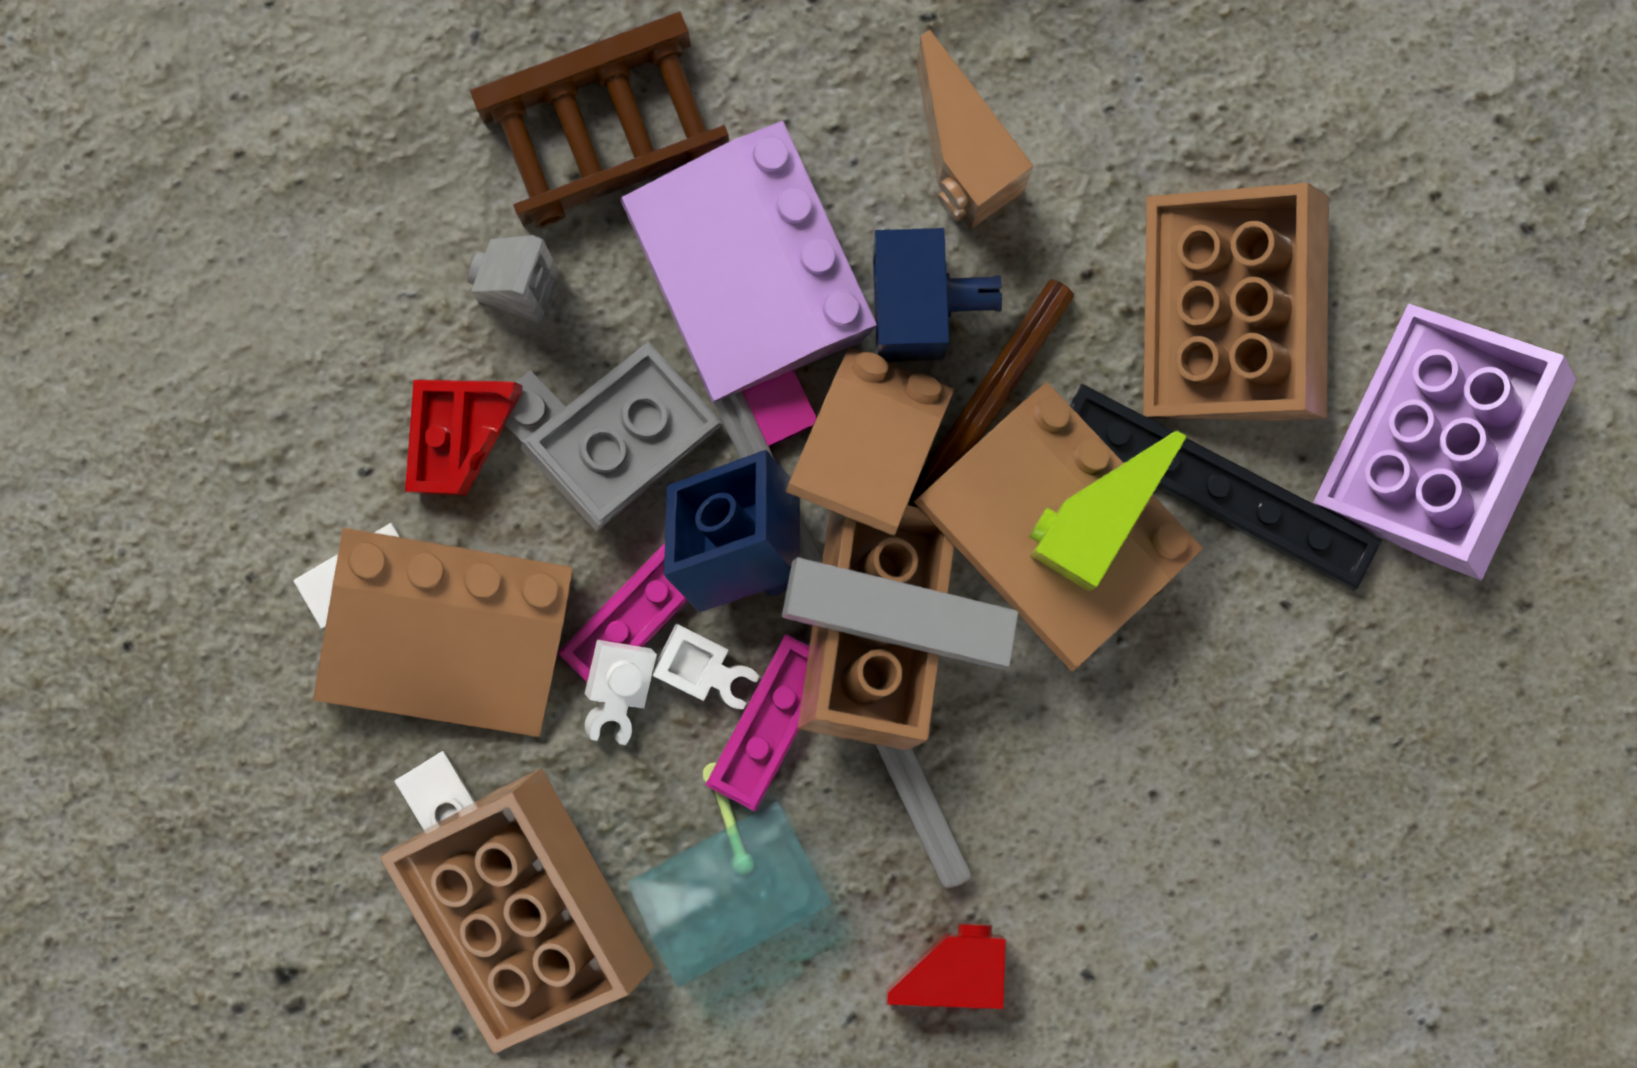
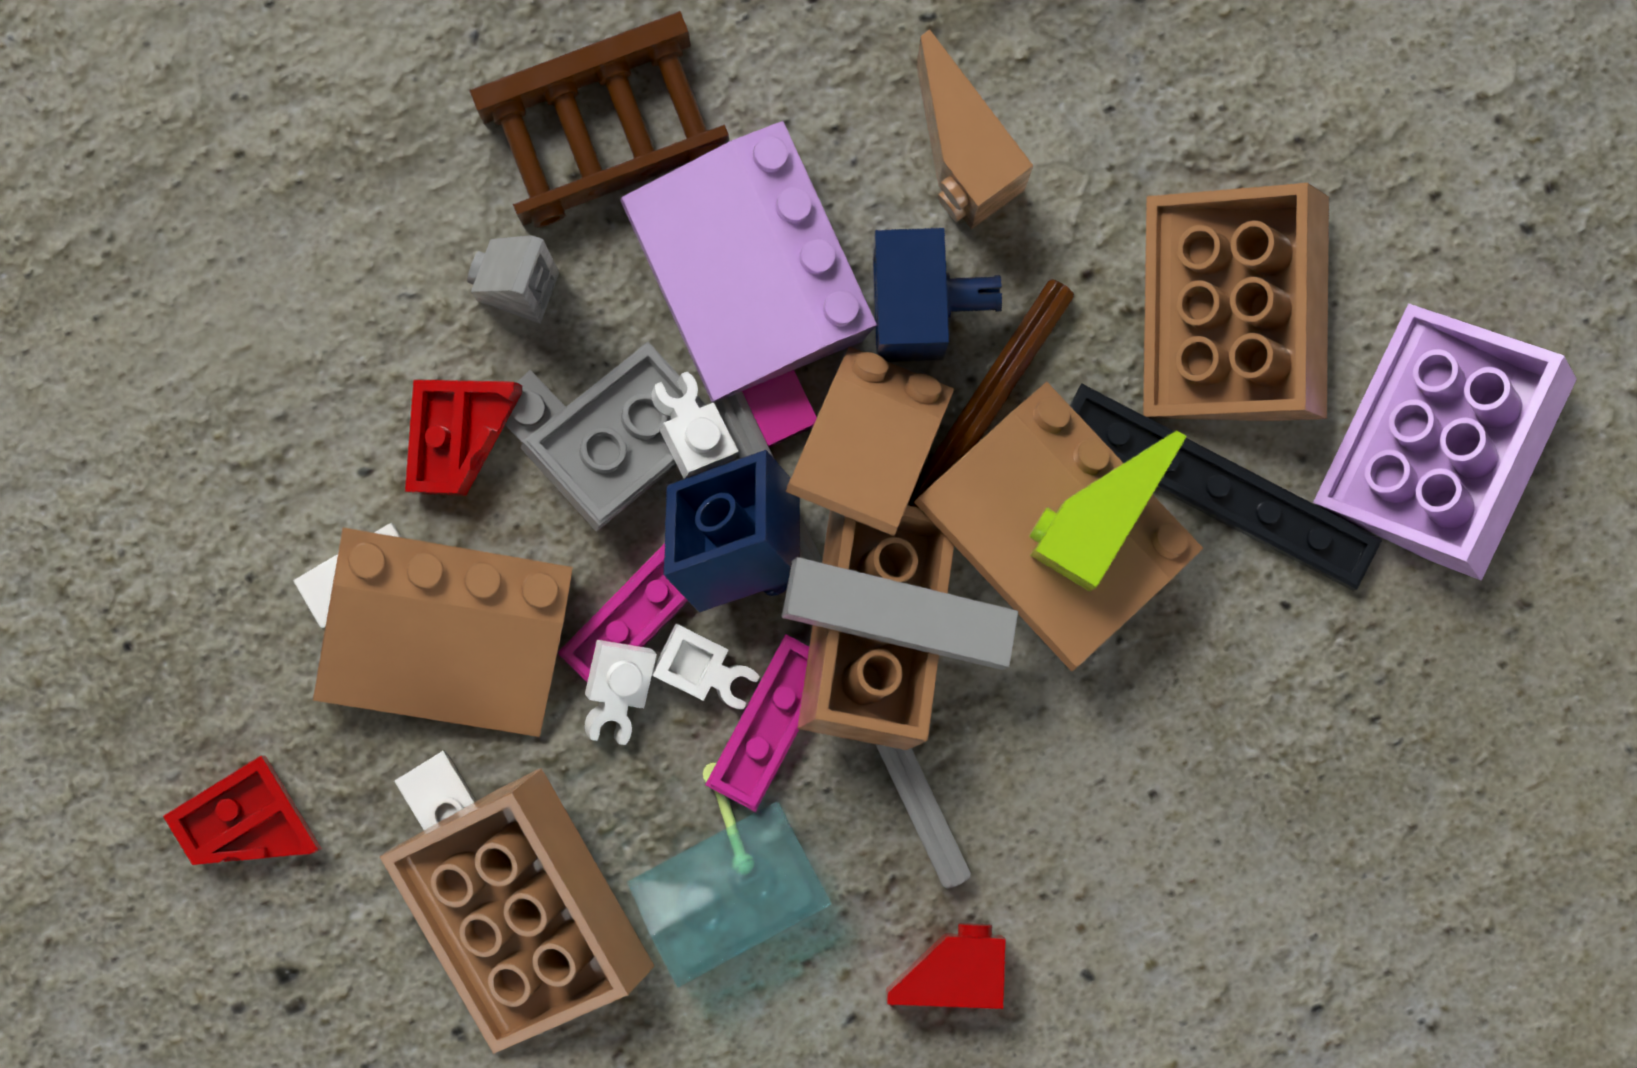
none -> red wing [163,755,322,865]
none -> white plate [651,372,739,479]

